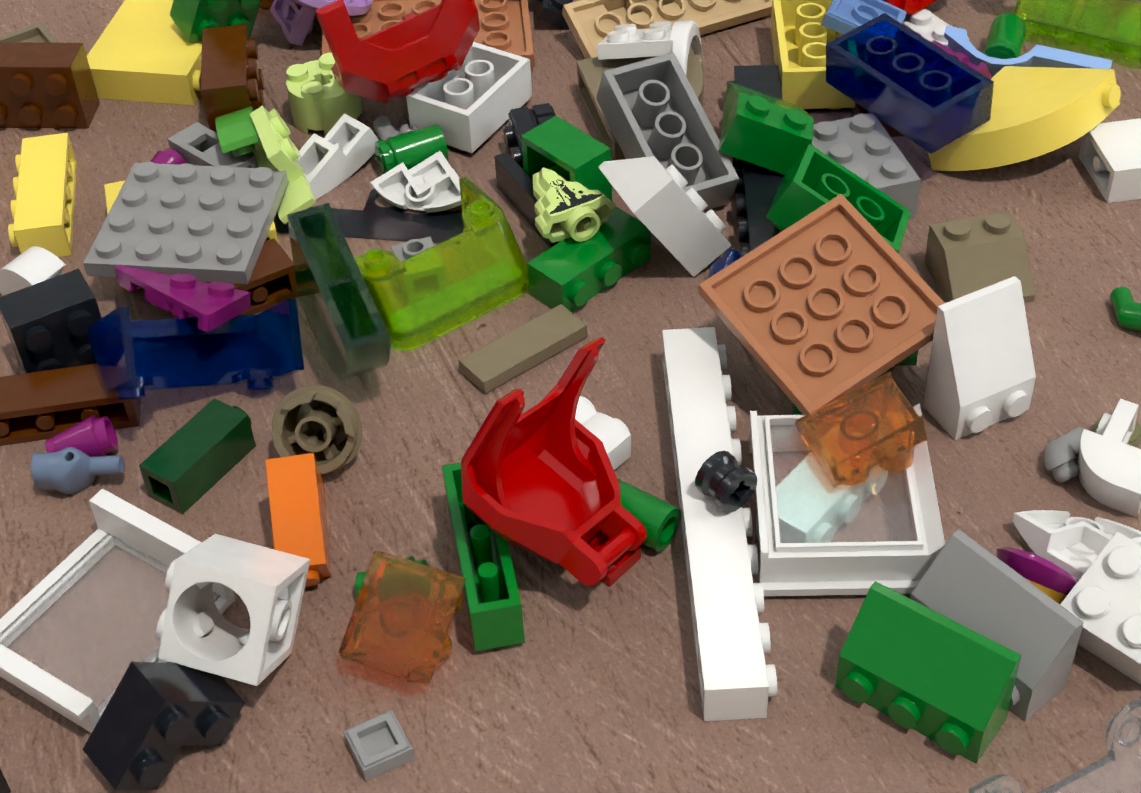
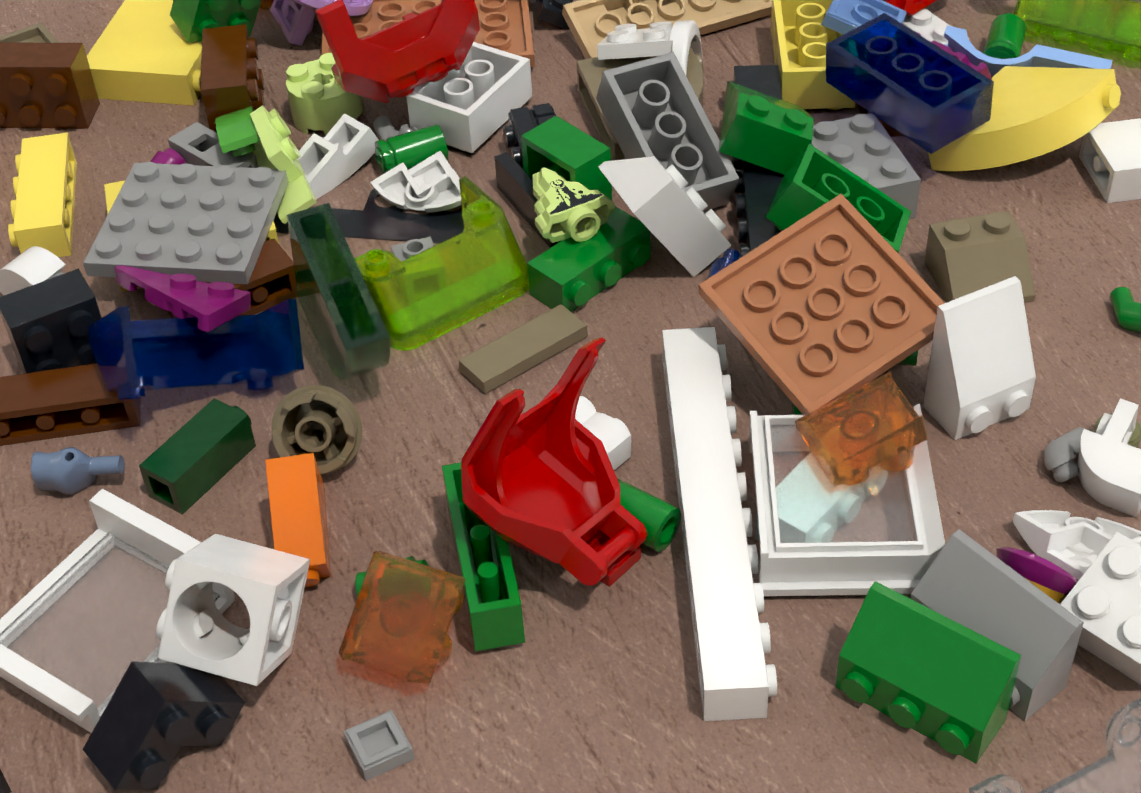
magenta cone [45,415,118,457] -> none
black wheel [695,450,757,513] -> none

